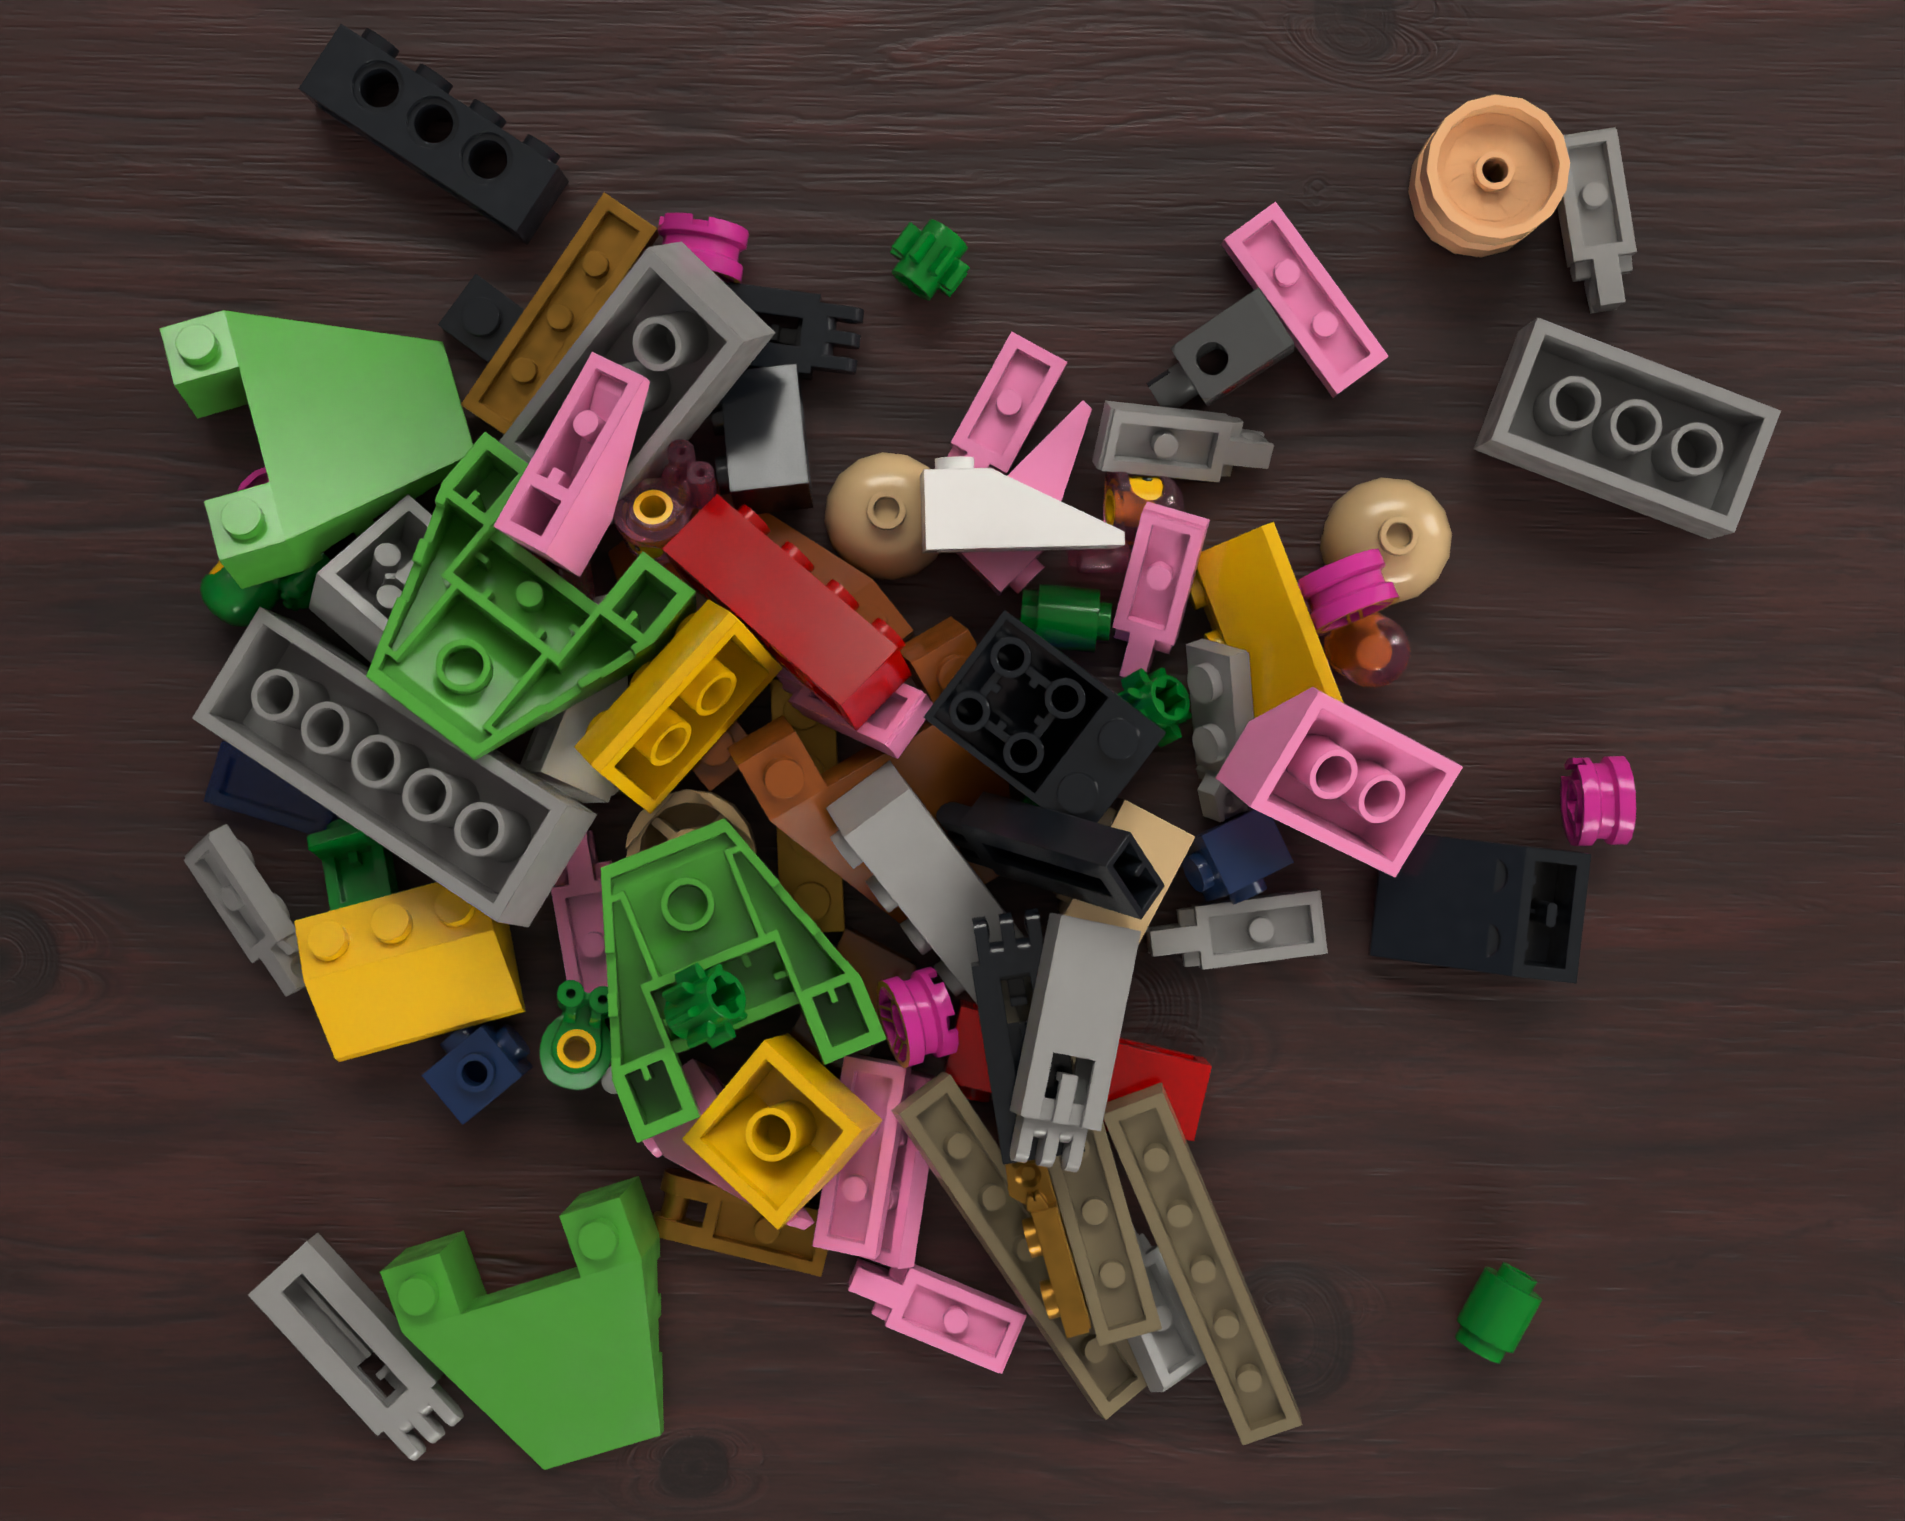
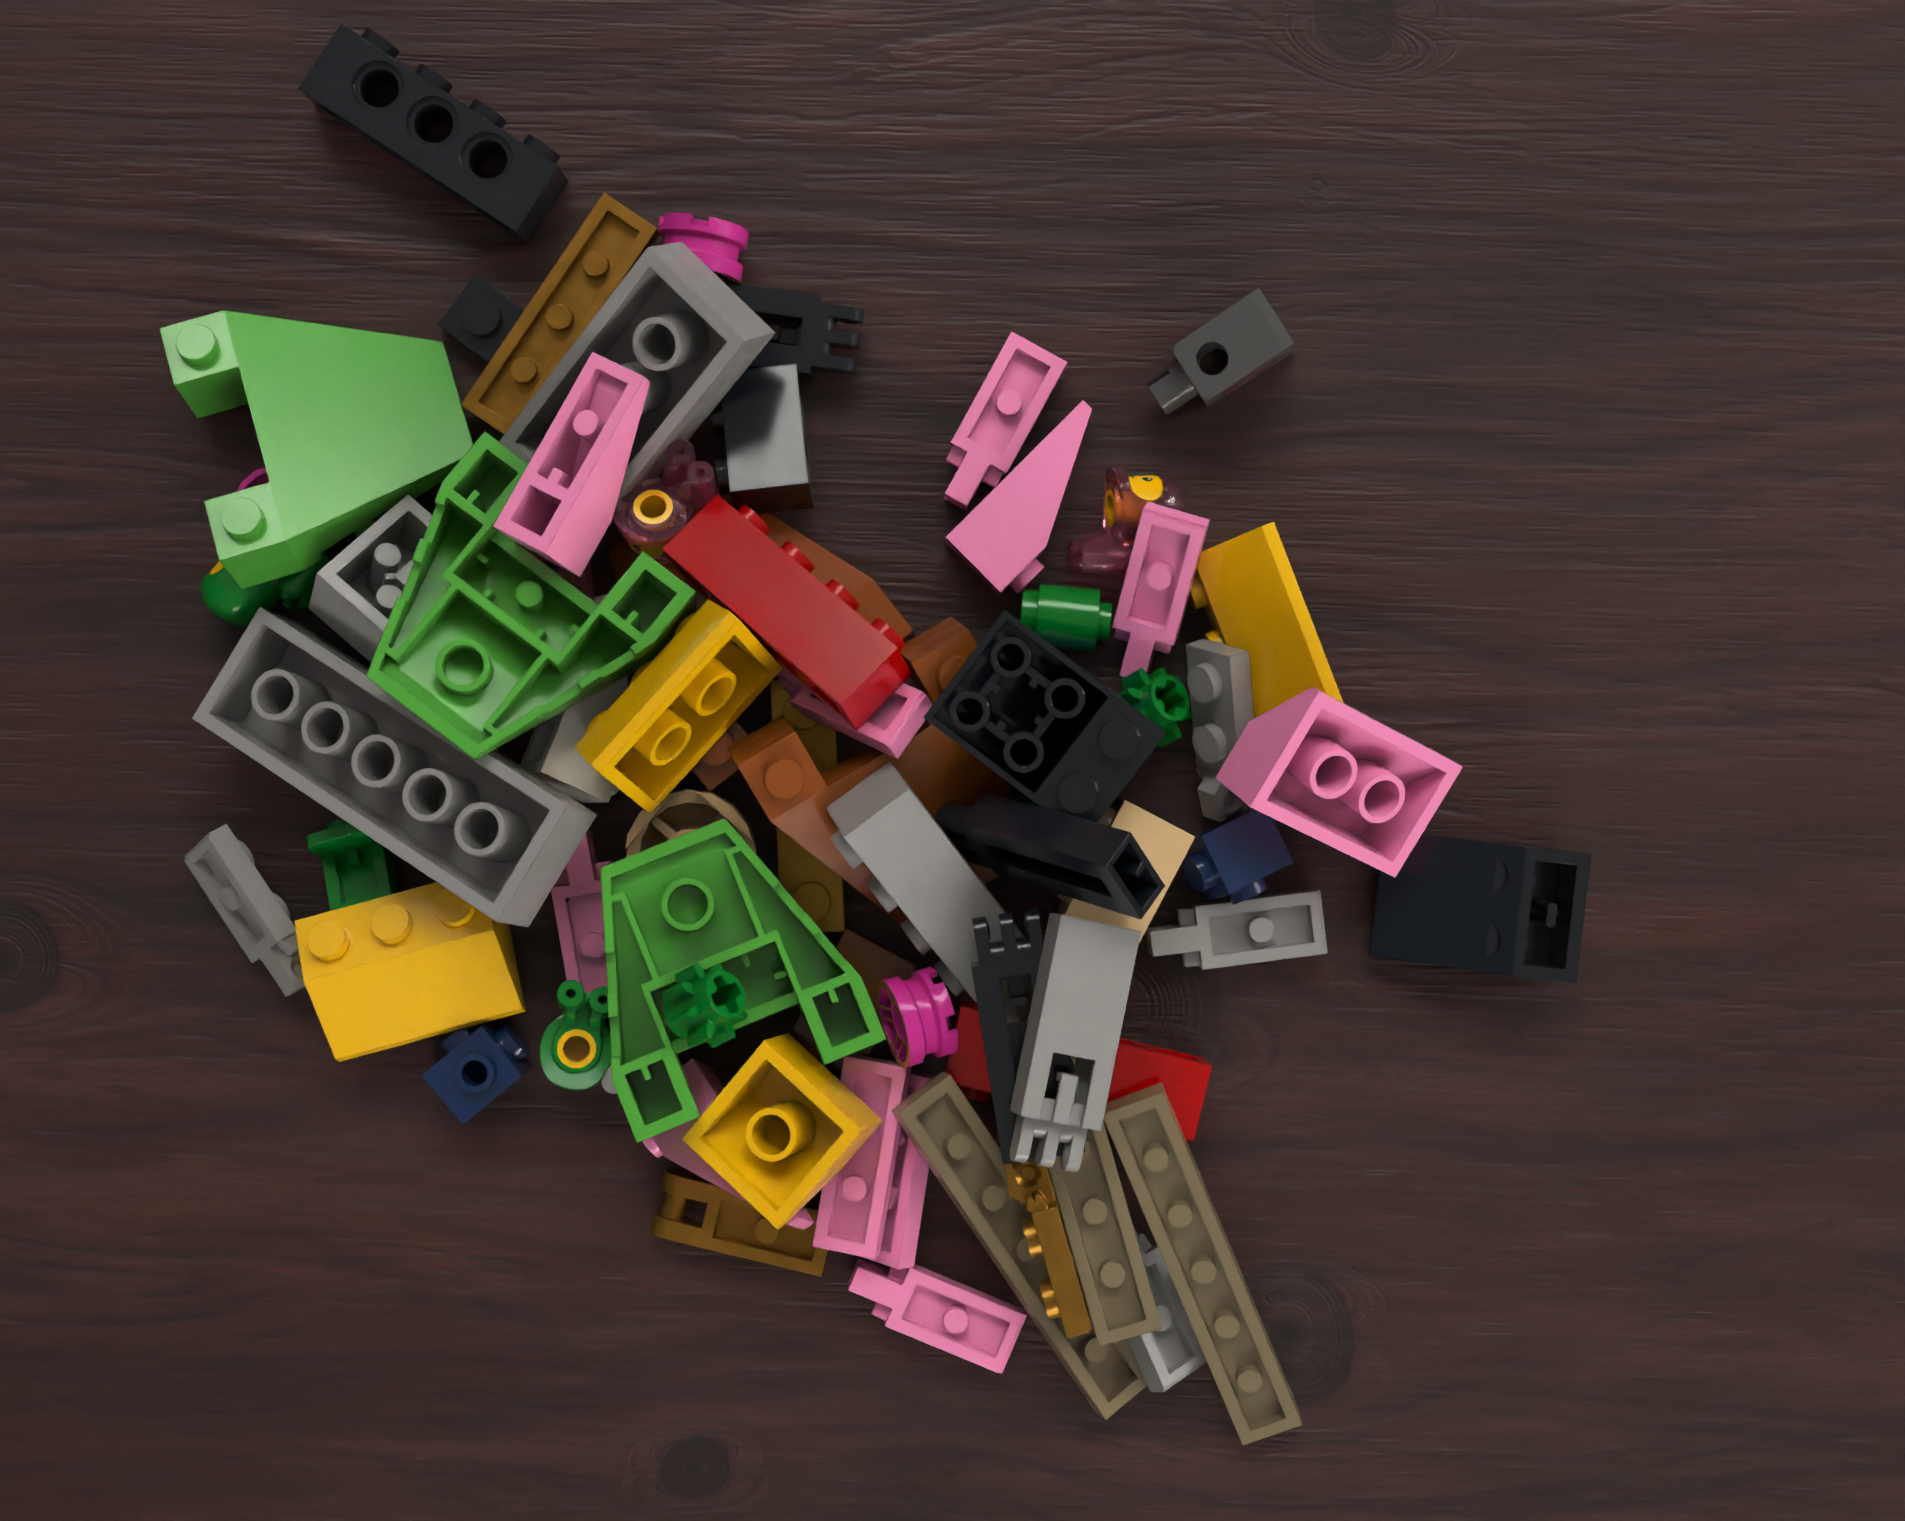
clear blue tile [204,741,338,834] -> none
light grey hinge [248,1233,464,1461] -> none
bright green wedge [380,1176,664,1470] -> none
tan cylinder [824,452,939,580] -> none
green gear [890,219,970,301] -> none
white slope [920,456,1125,553] -> none
light grey hinge [1092,400,1274,482] -> none
bright pink plate [1221,201,1389,398] -> none
dark pink wheel [1298,549,1400,634] -> none
piece [1305,602,1411,688] -> none
tan cylinder [1320,477,1452,604] -> none
light nougat wheel [1408,94,1570,257] -> none
green brick [1454,1262,1543,1364] -> none
light grey brick [1474,317,1781,539] -> none
light grey hinge [1557,127,1637,314] -> none
dark pink wheel [1560,756,1636,846] -> none

